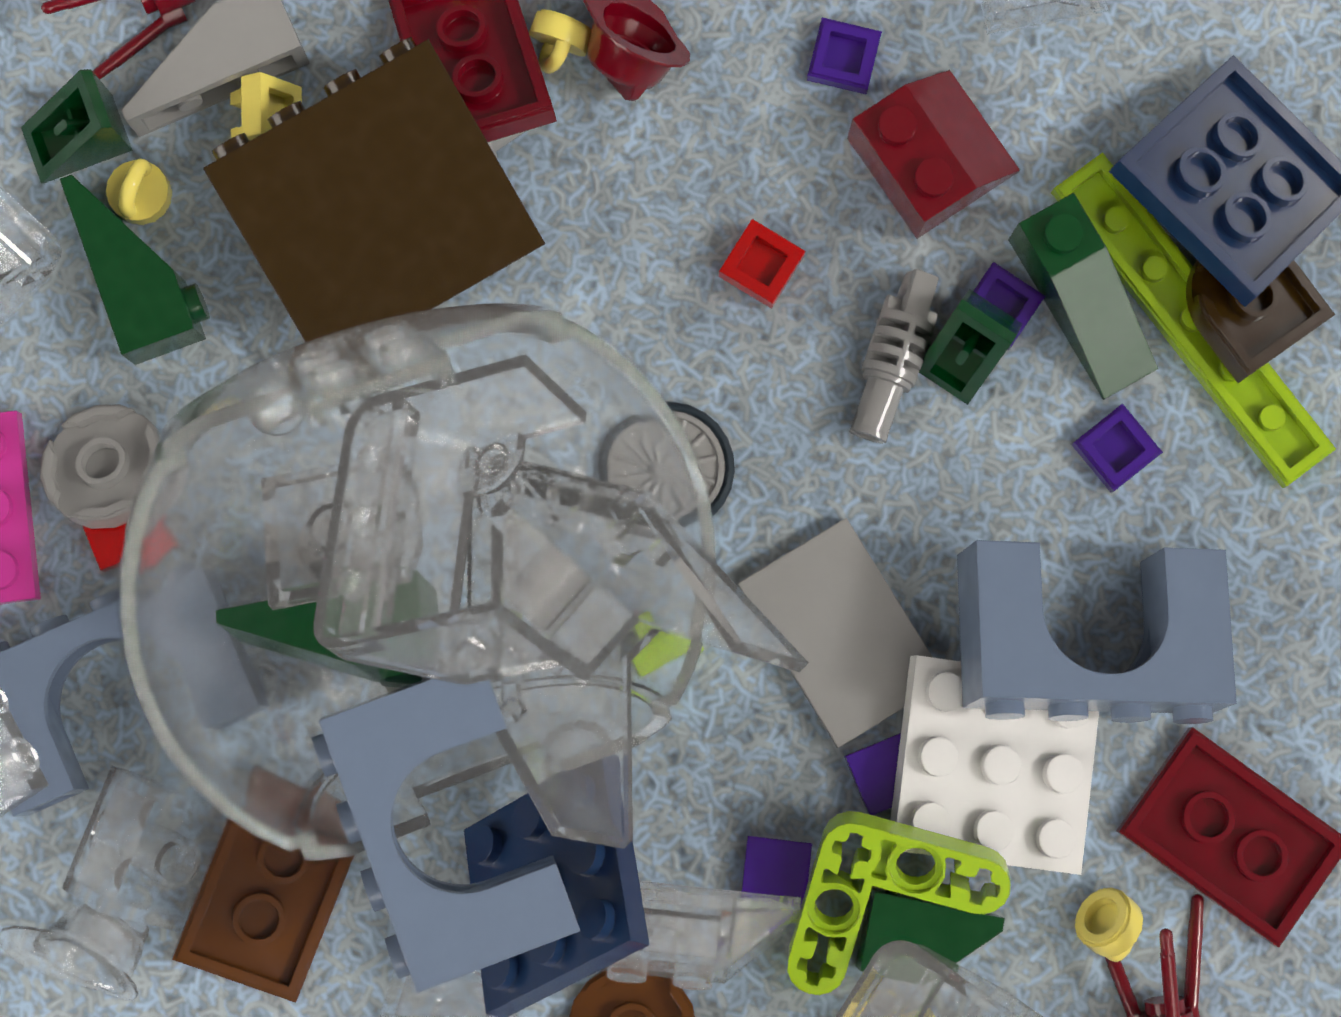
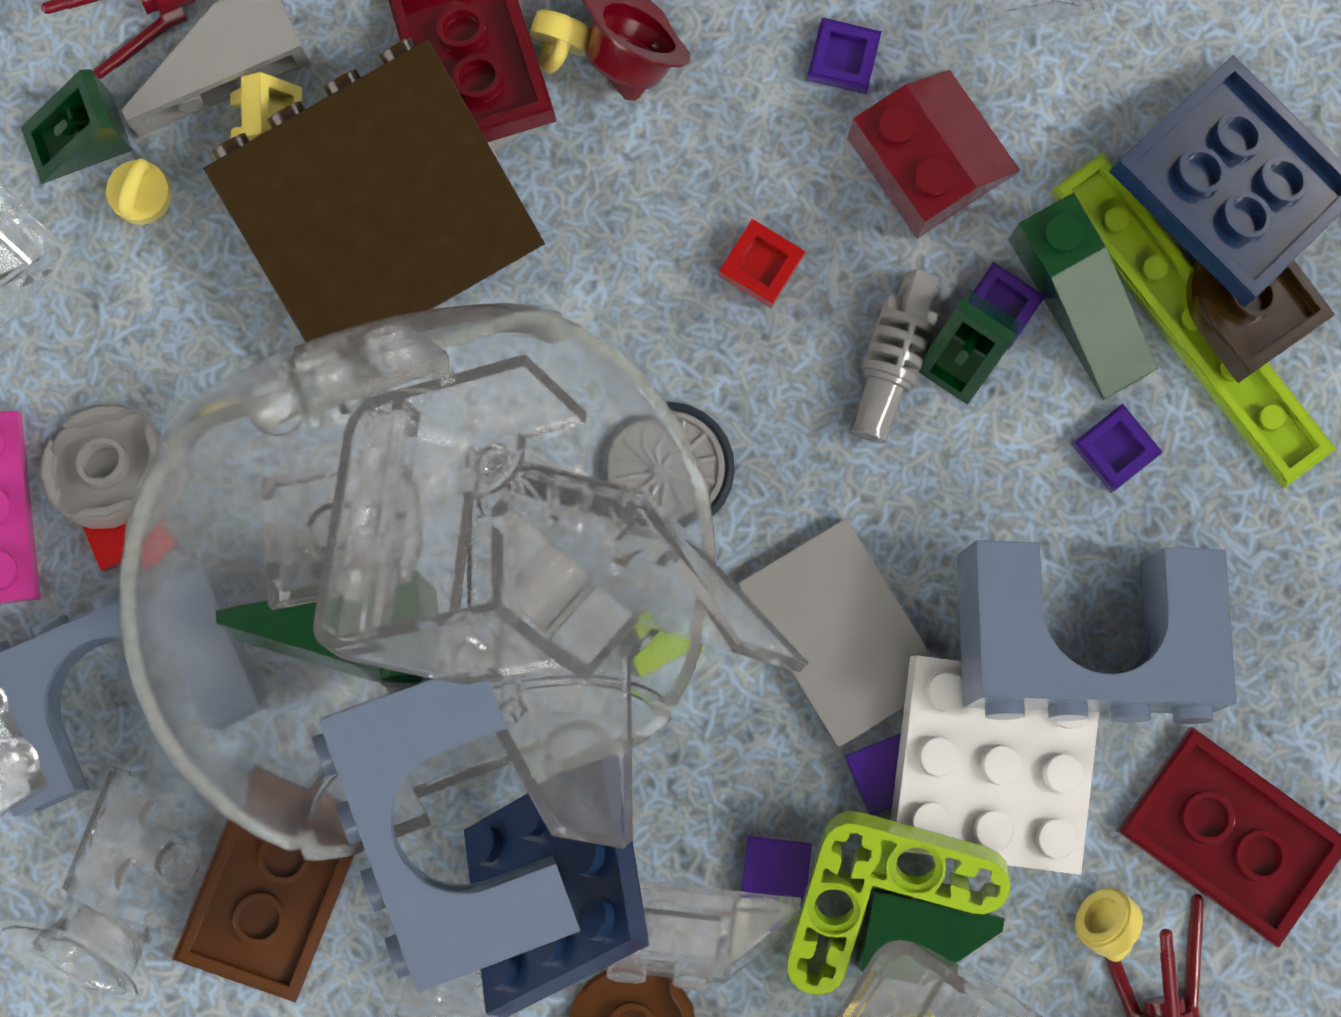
dark green slope [60,174,210,365] -> none

